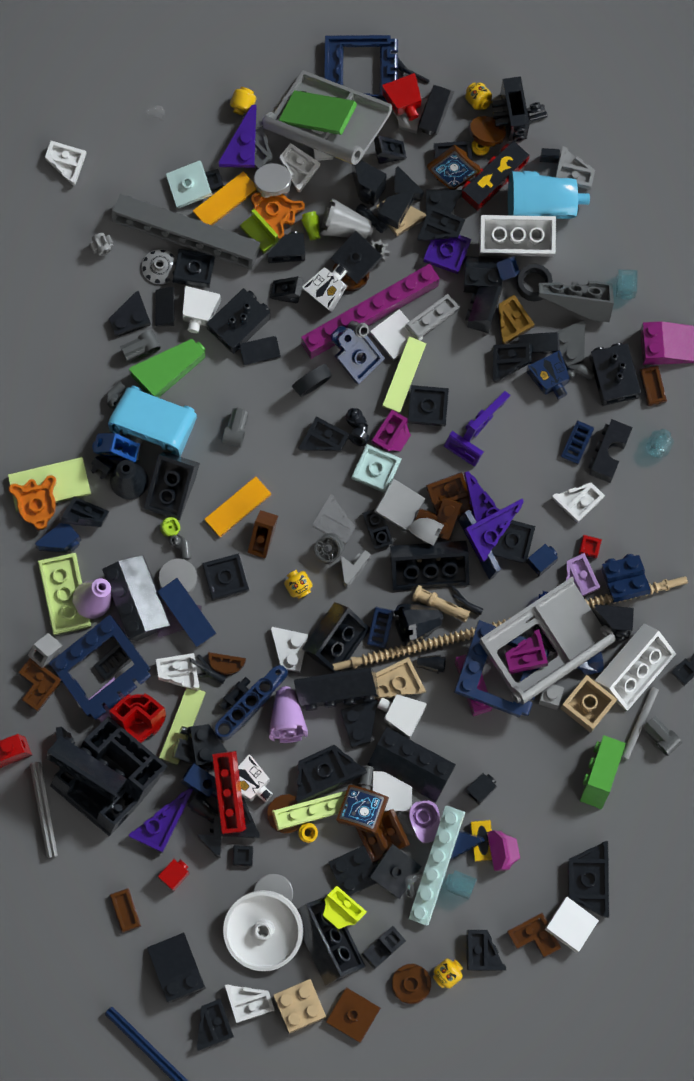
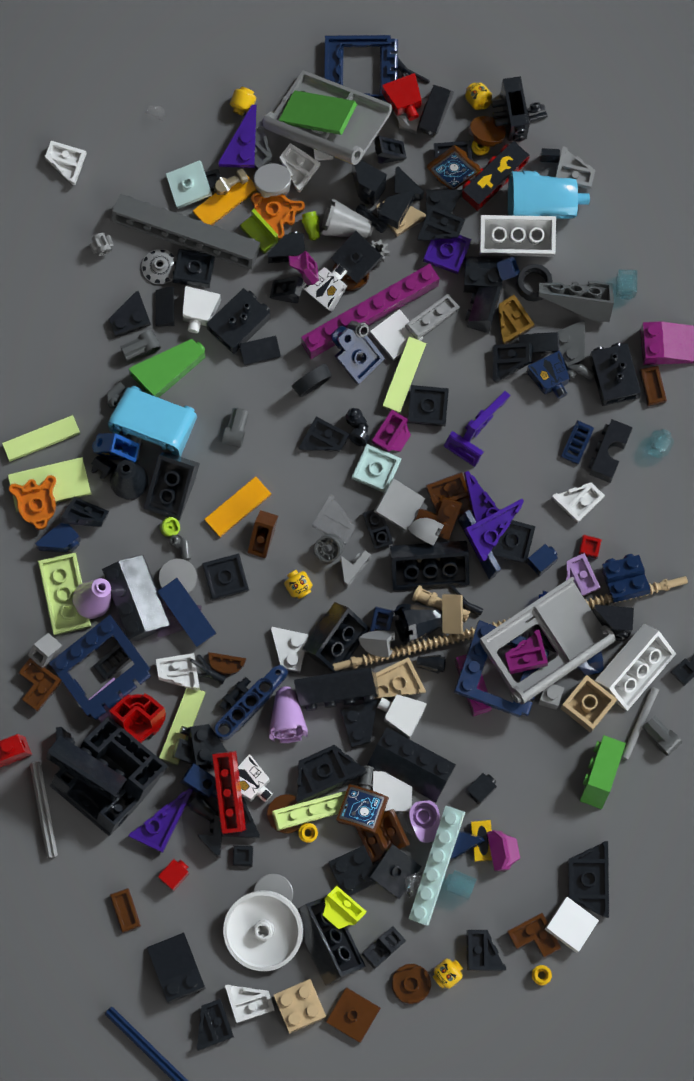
none -> yellowish green tile [2,415,80,462]
none -> dark tan leg [214,168,249,195]
none -> magenta slope [289,251,319,285]
none -> light grey brick [359,630,395,657]
none -> tan tile [442,594,463,634]
none -> yellow plate [532,965,552,985]

